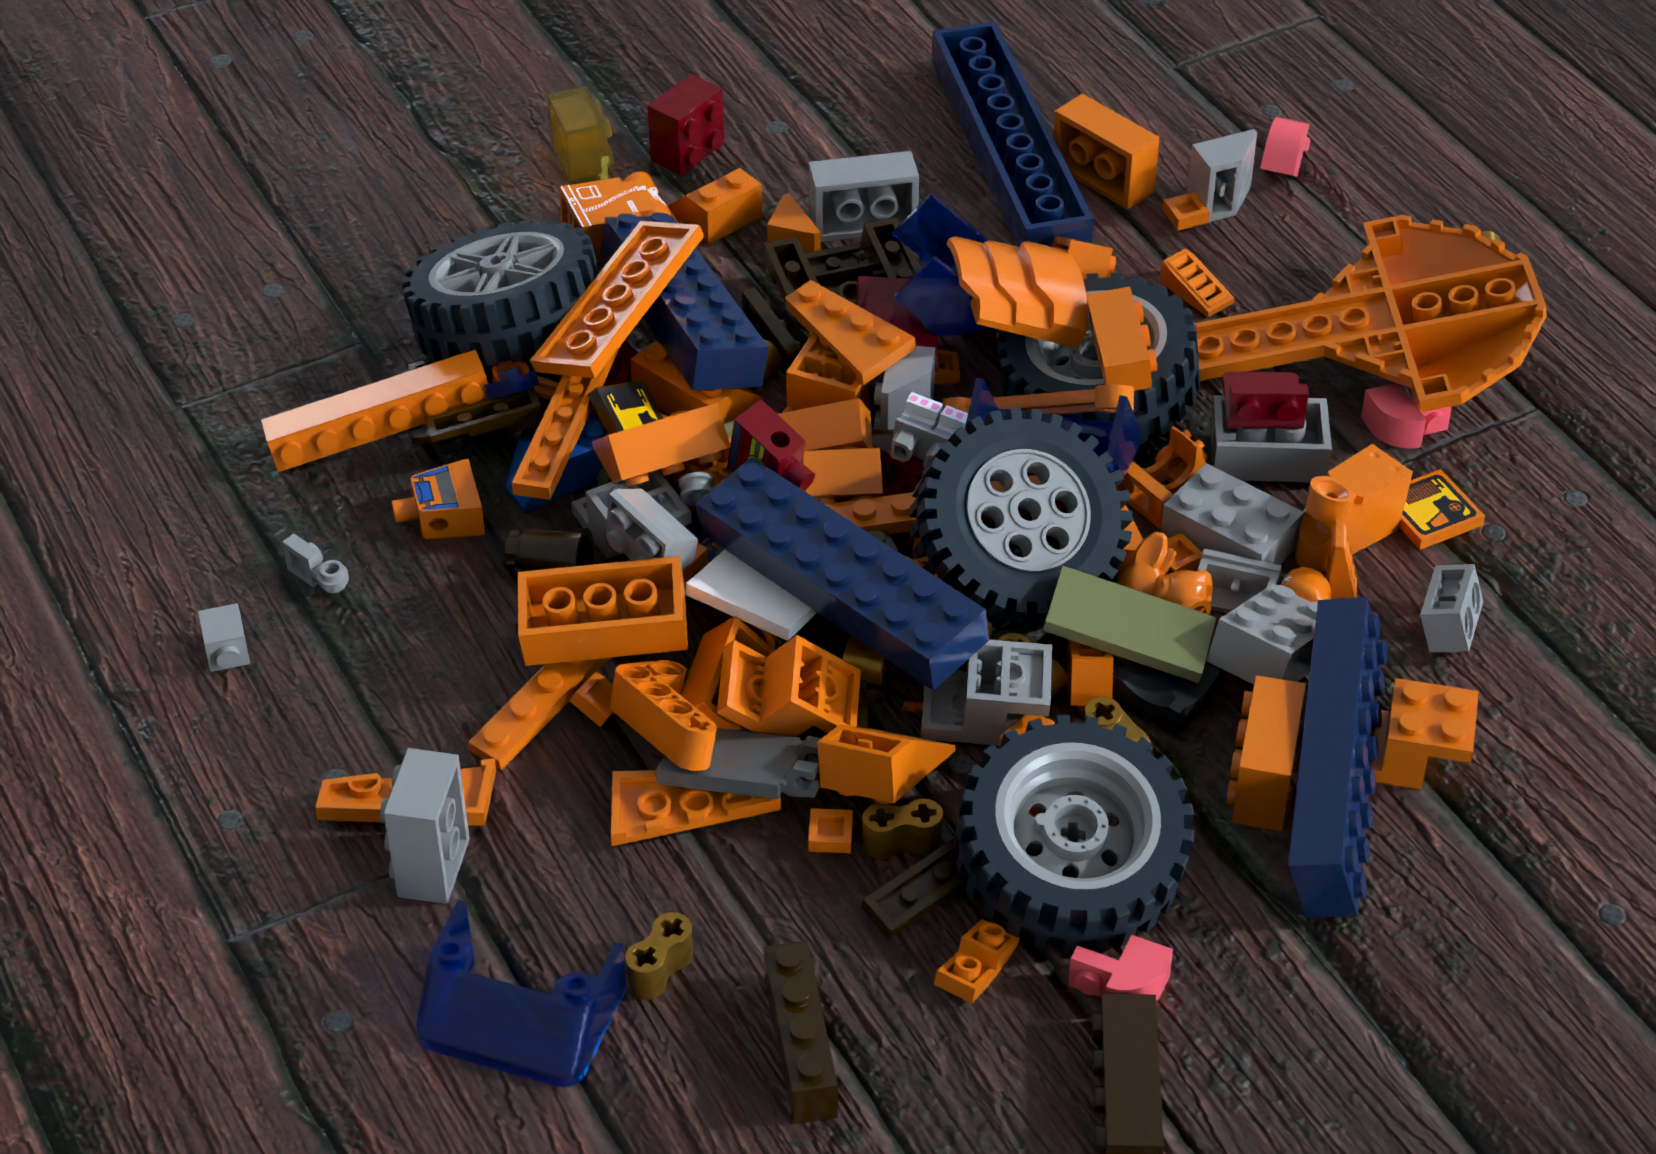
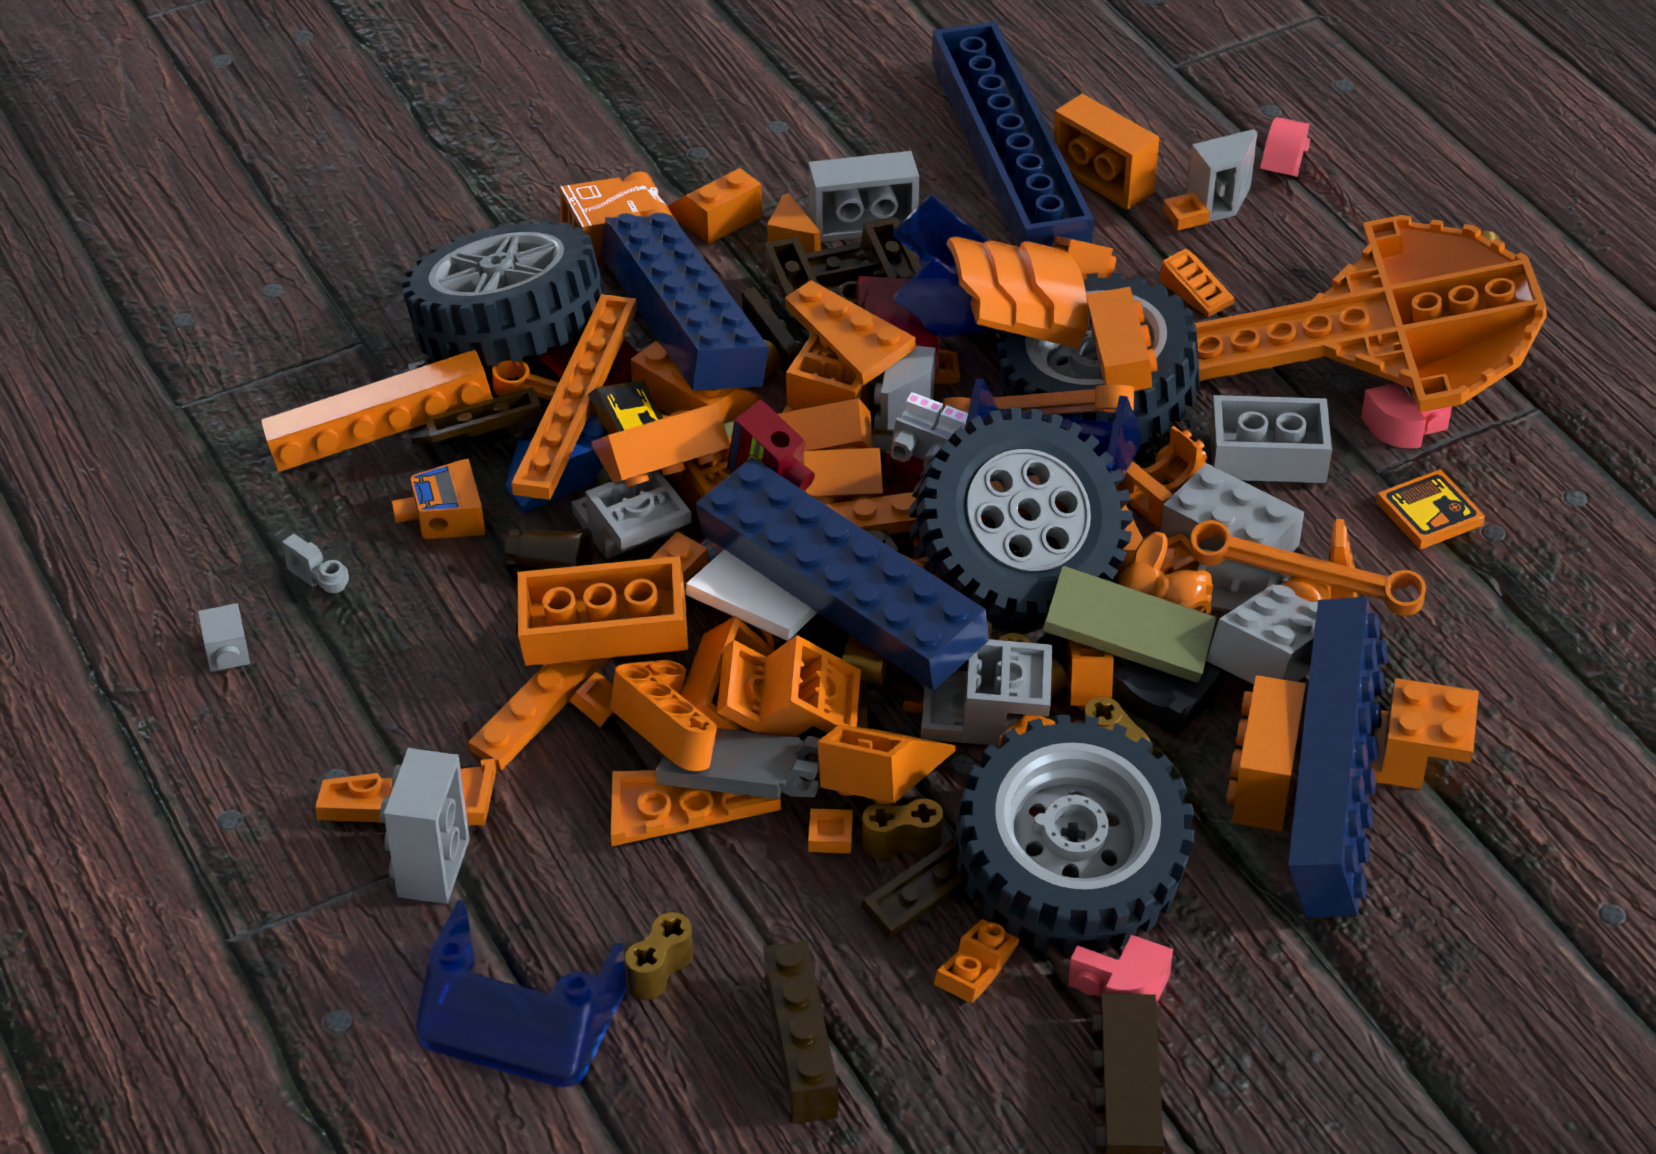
clear blue plate [484,367,539,399] -> none
orange plate [530,221,704,378] -> none
clear yellow brick [547,86,614,185] -> none
light grey slope [606,489,698,570] -> none
dark red brick [647,74,725,175] -> none
light grey bush [679,472,714,506] -> none
dark red bracket [1222,372,1309,429] -> none
orange piece [1294,444,1413,572] -> none
light grey brick [1420,564,1483,653] -> none
none -> orange piece [1191,520,1426,616]

